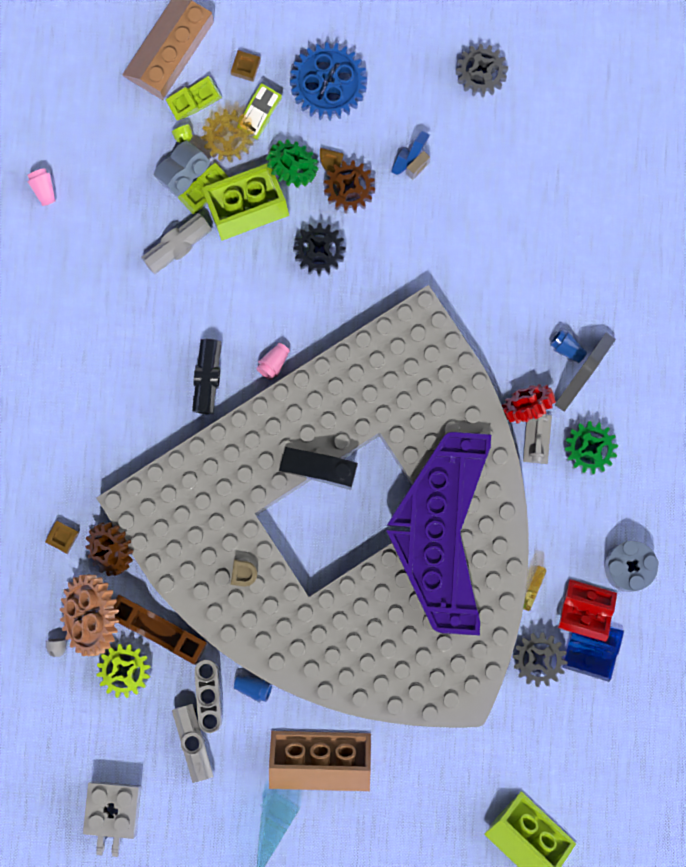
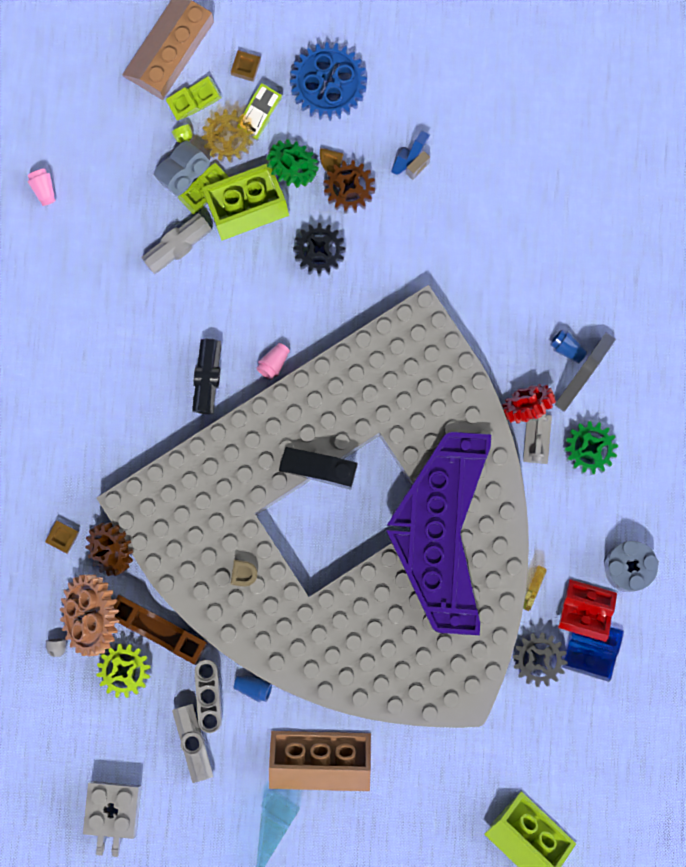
dark grey gear [456,44,508,97] -> none

